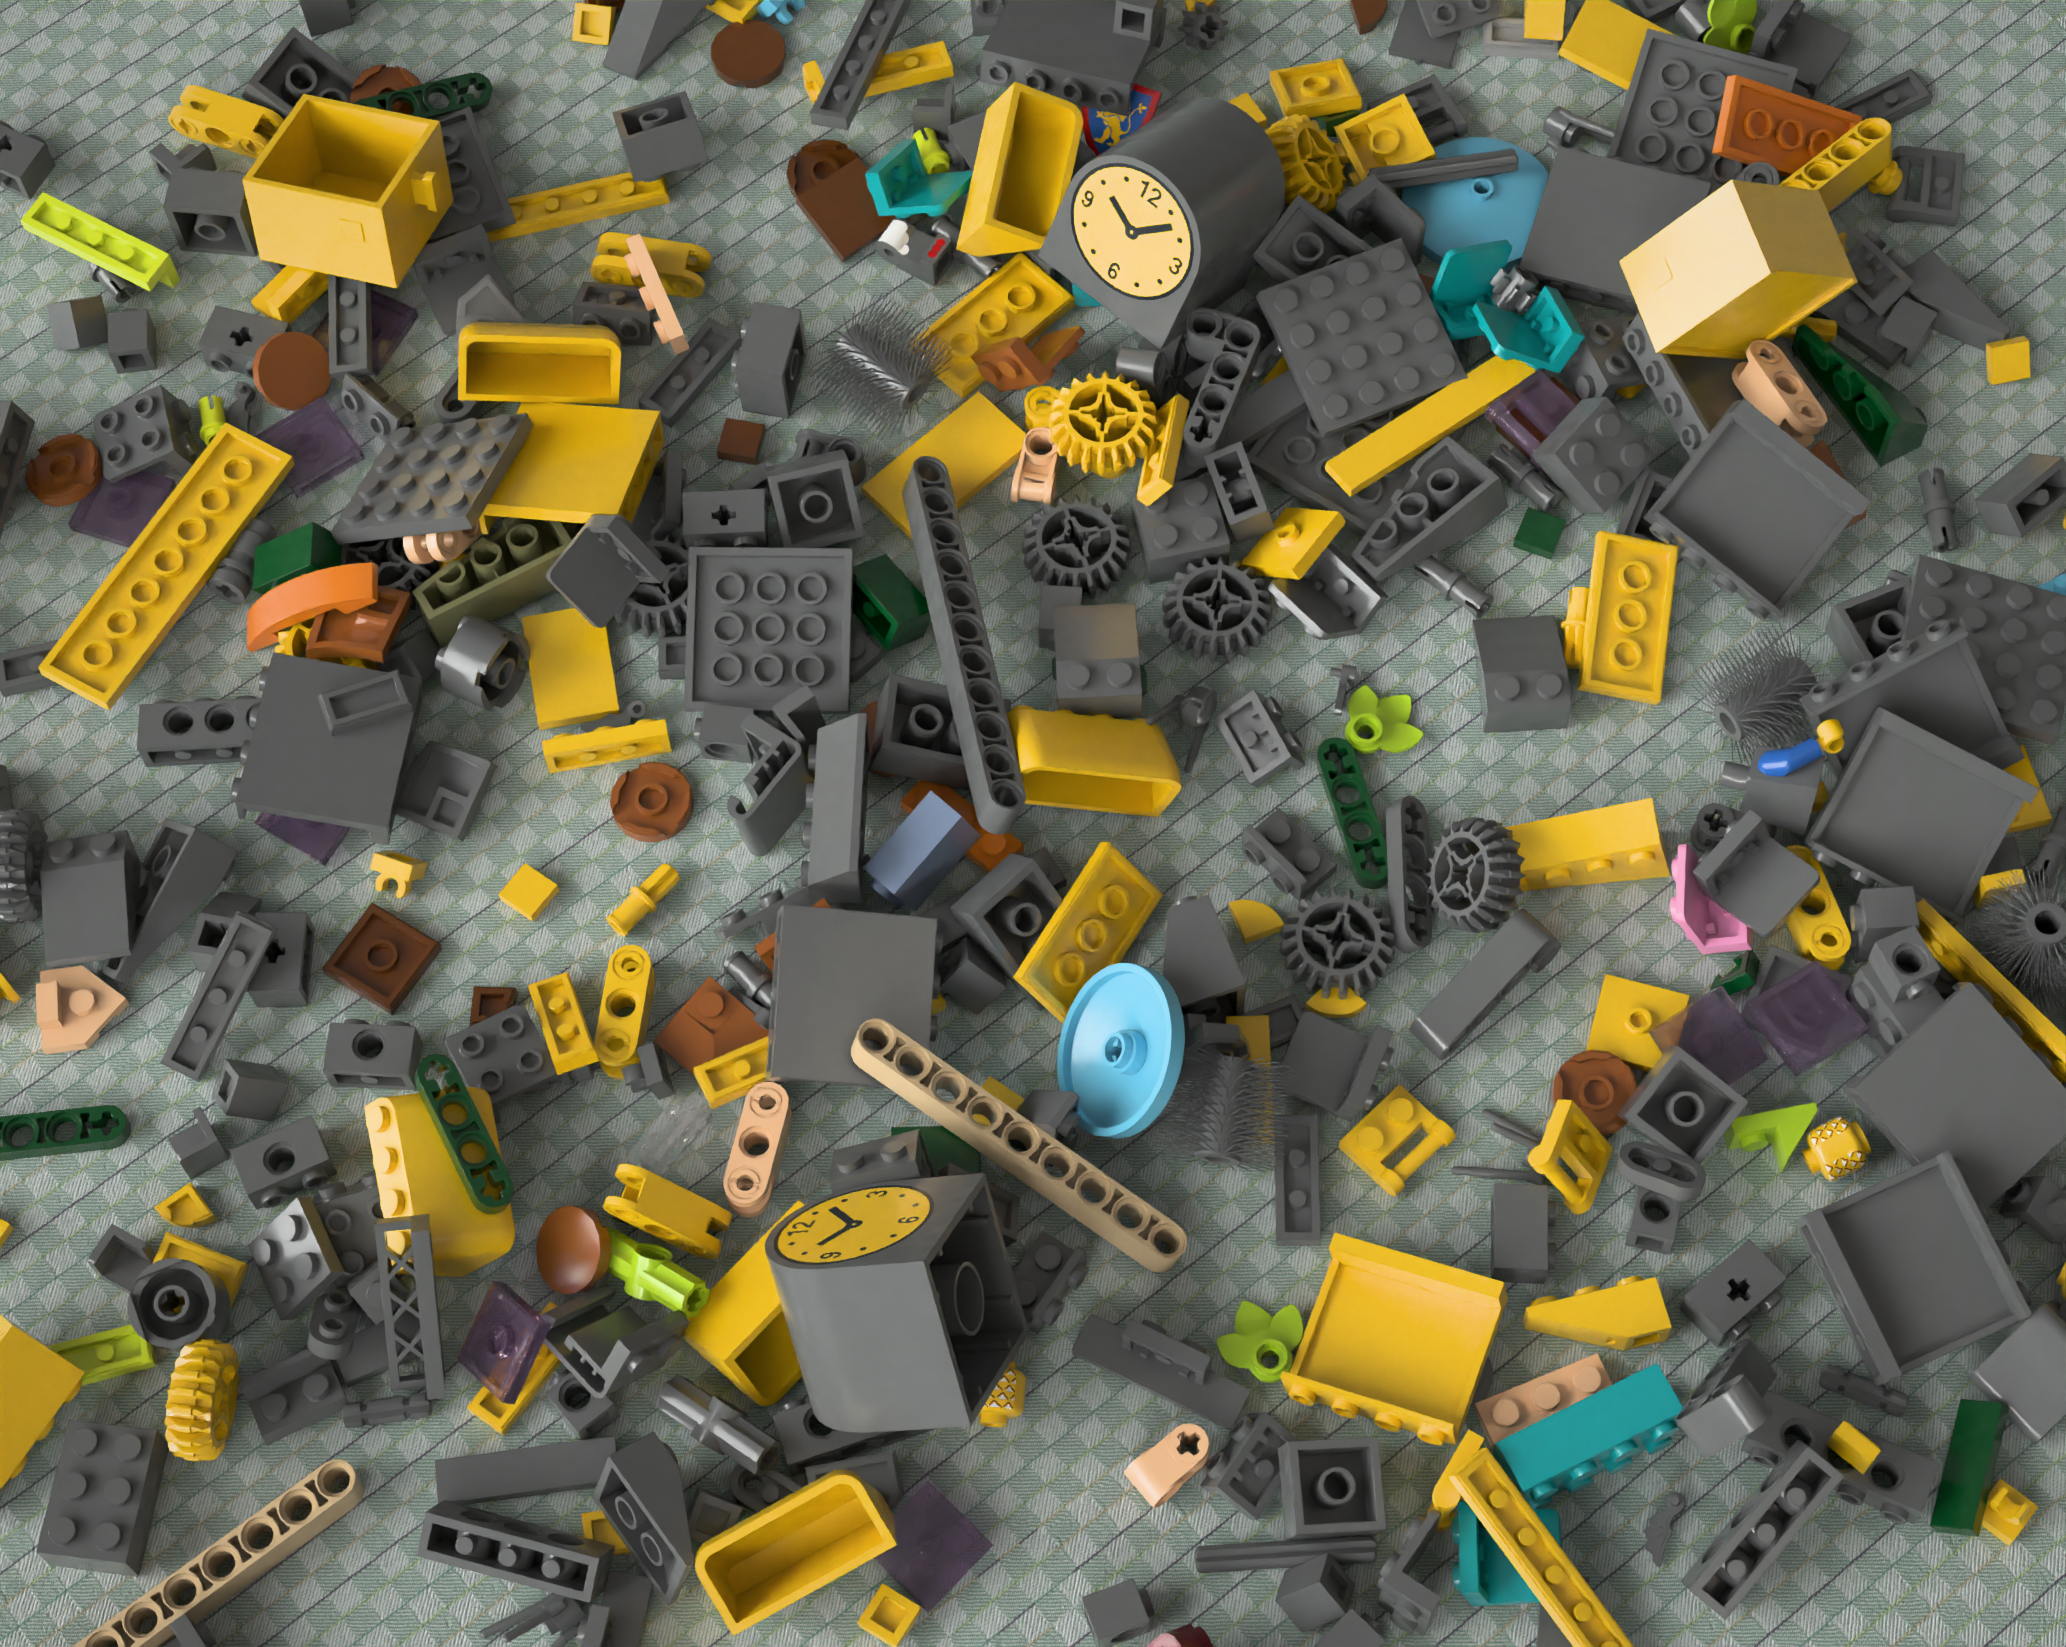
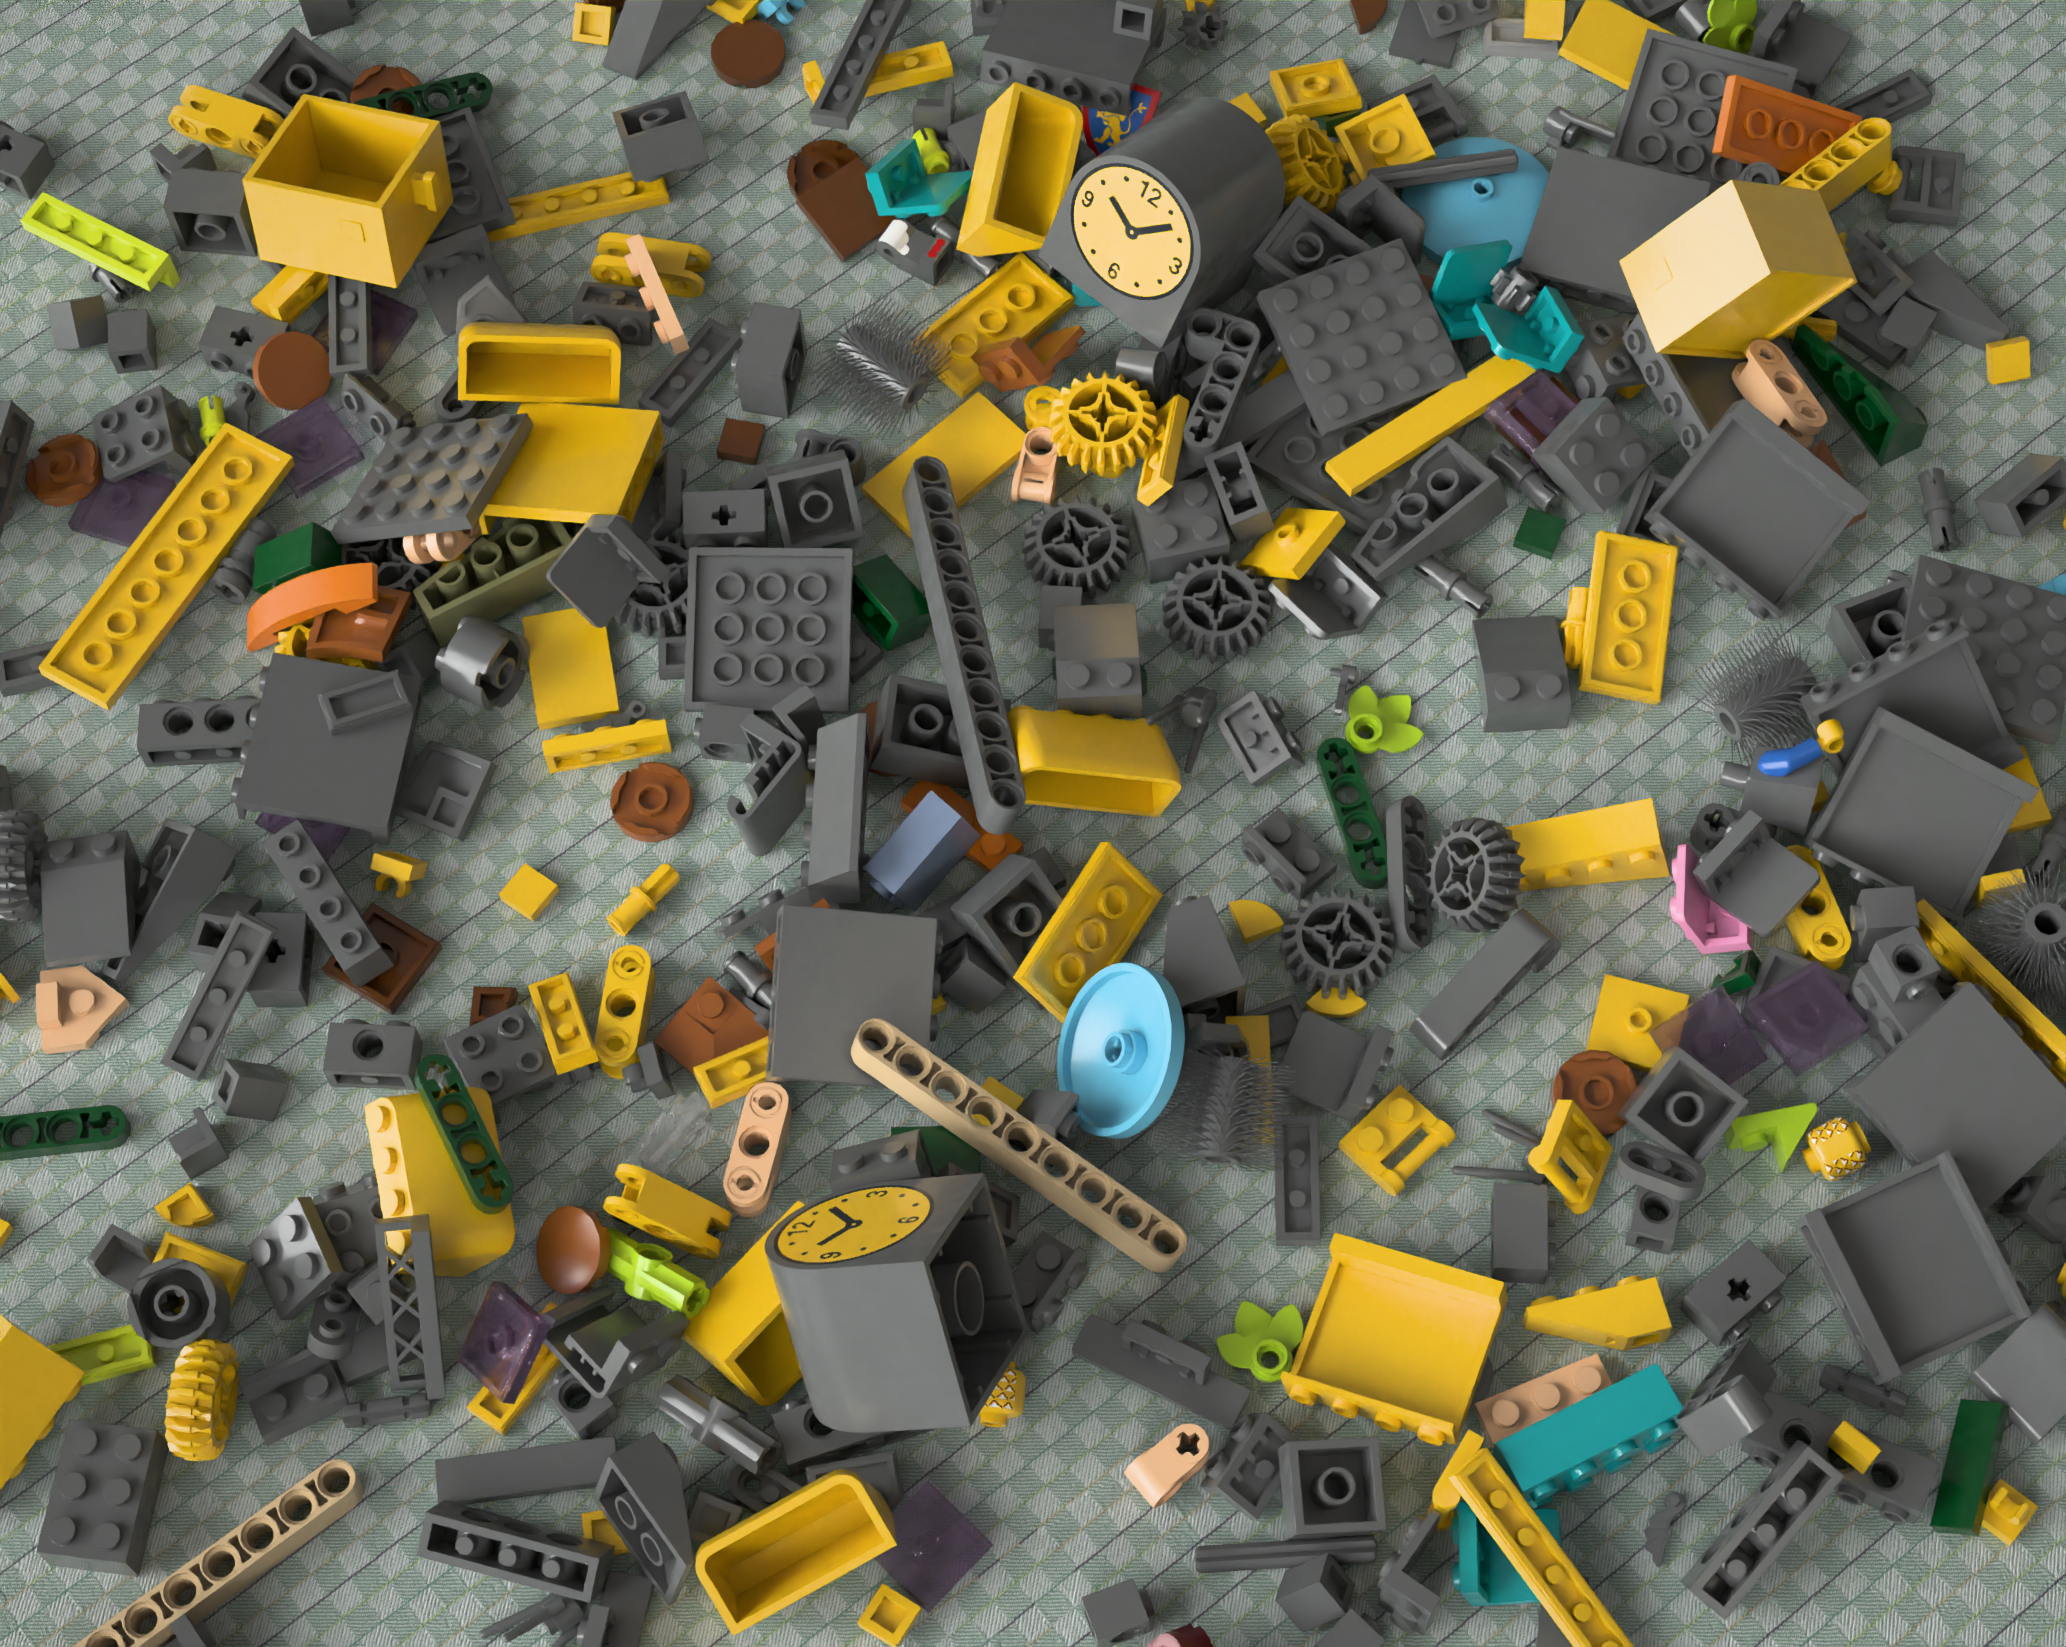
dark grey brick [229,1115,338,1209] -> none
none -> dark grey brick [262,819,394,989]

